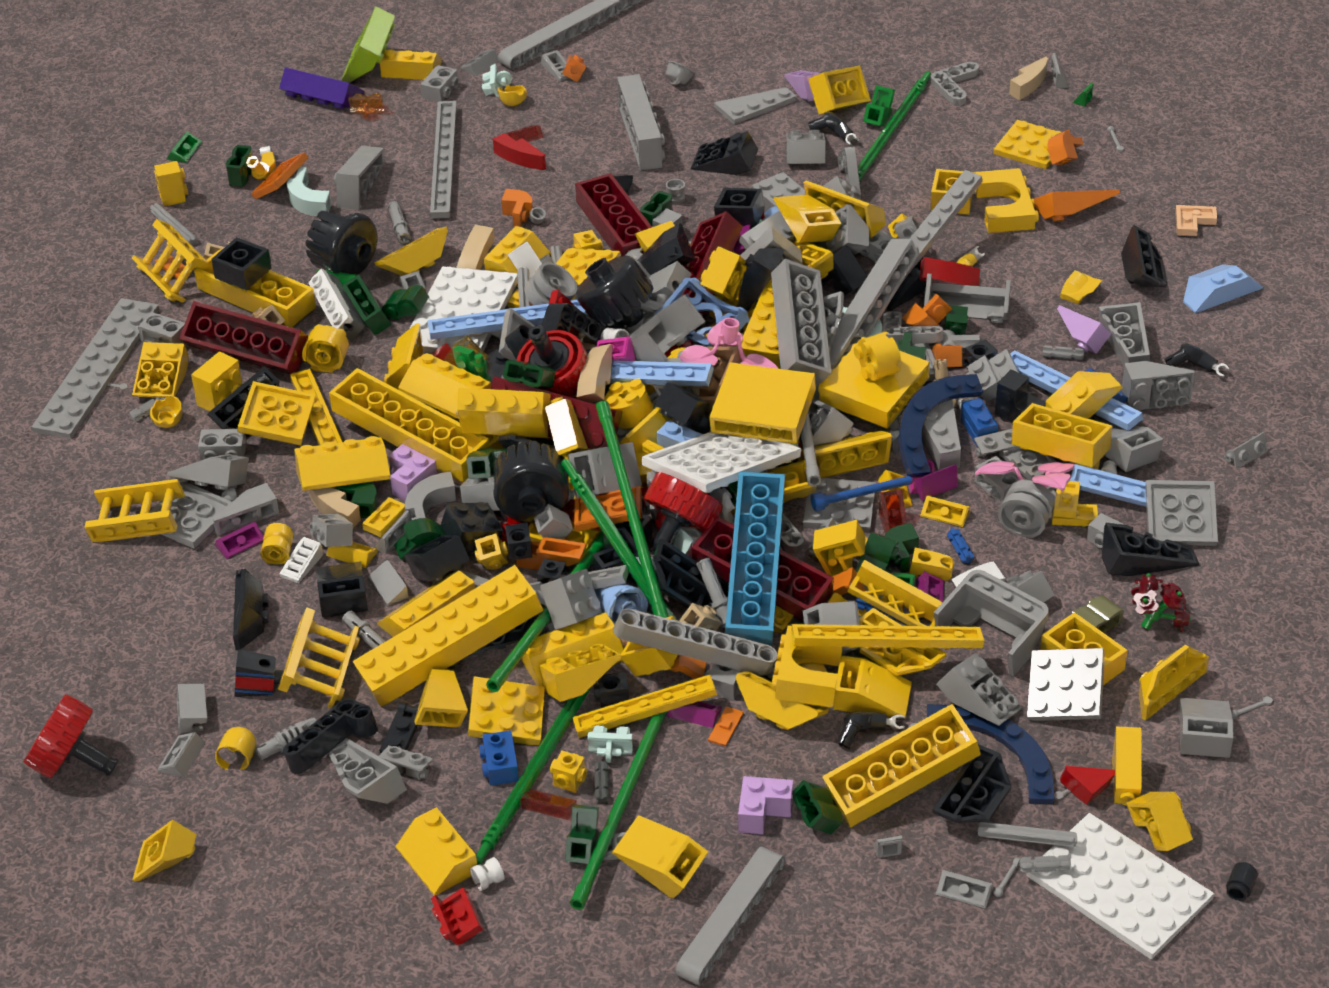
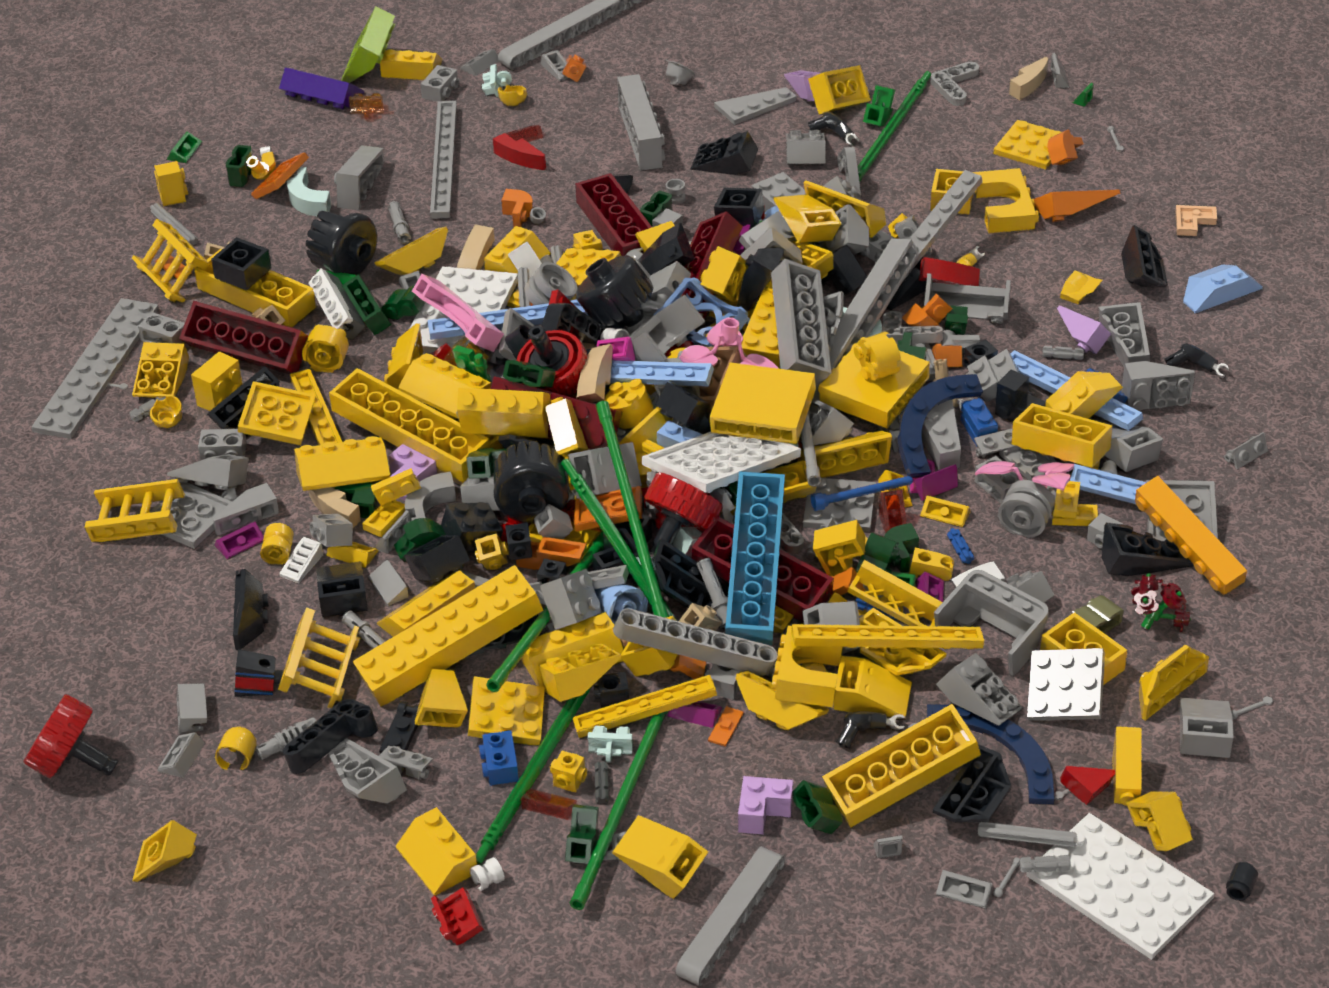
none -> yellow plate [371,468,421,506]
none -> bright pink arch [412,274,504,352]
none -> light orange brick [1135,476,1247,595]

